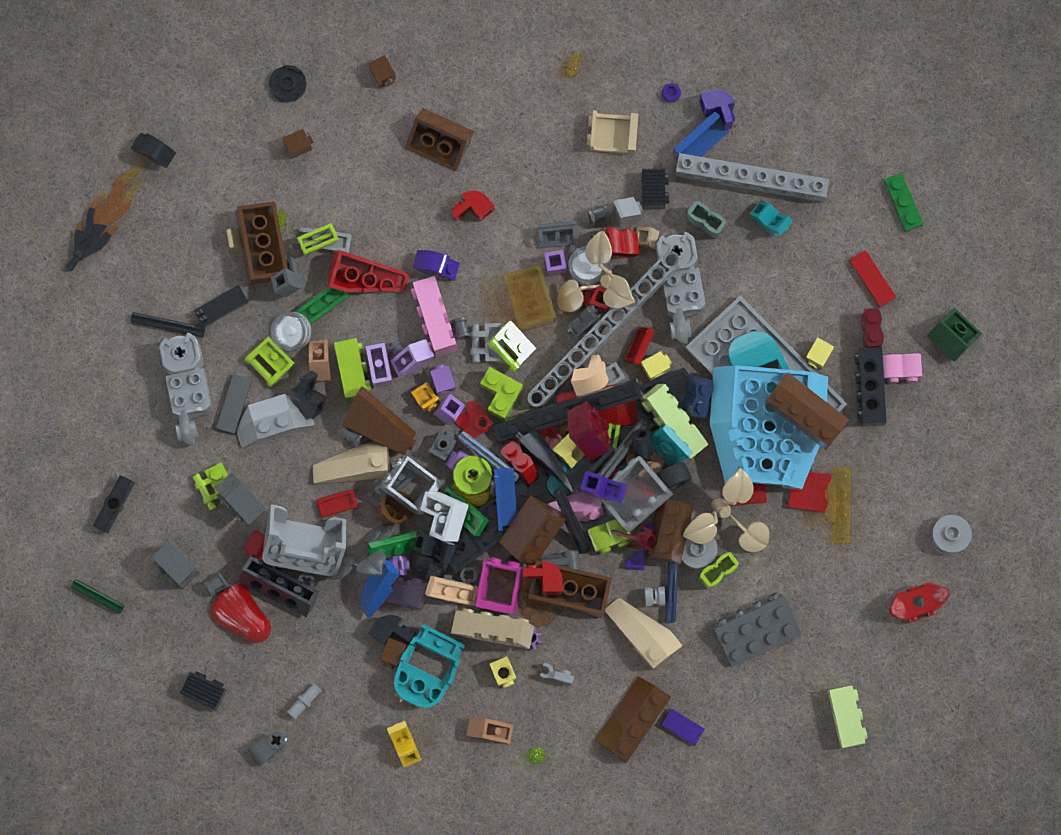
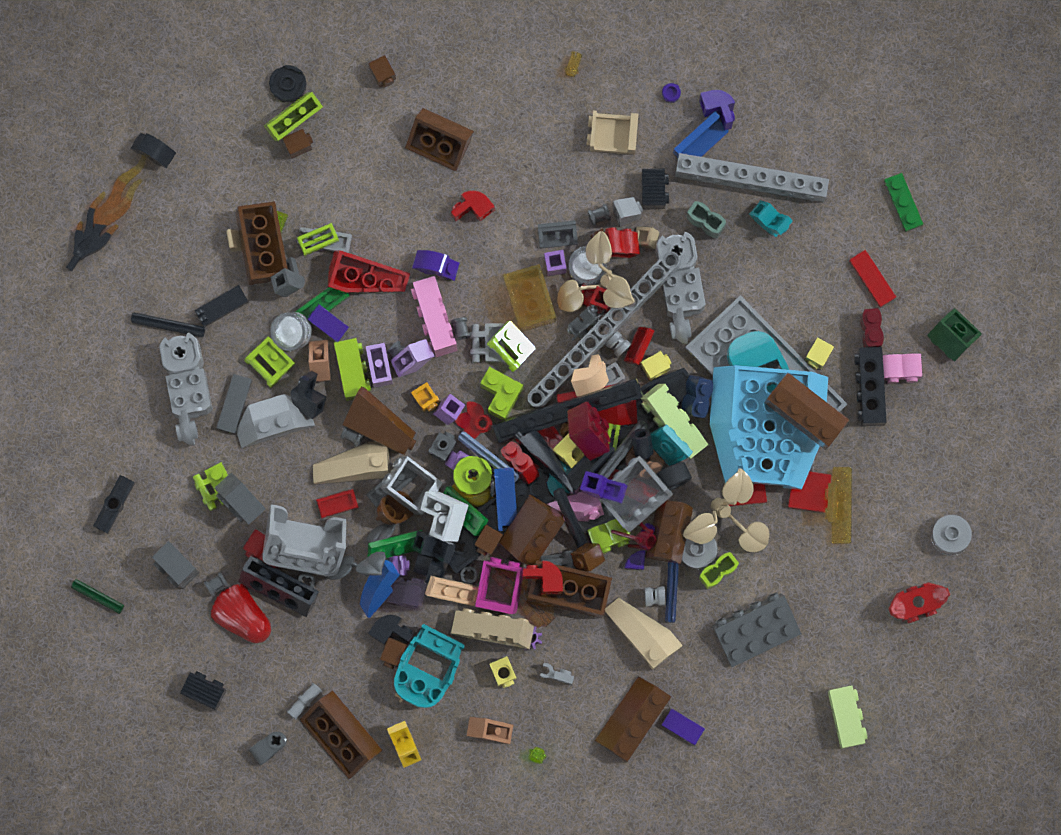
medium lavender brick [430,364,456,396] -> none
none -> lime brick [264,92,323,141]
none -> reddish brown slope [300,691,382,779]
none -> dark purple tile [307,304,349,342]
none -> reddish brown brick [474,525,503,556]
none -> reddish brown brick [571,543,605,572]
none -> light grey wheel [604,331,631,357]

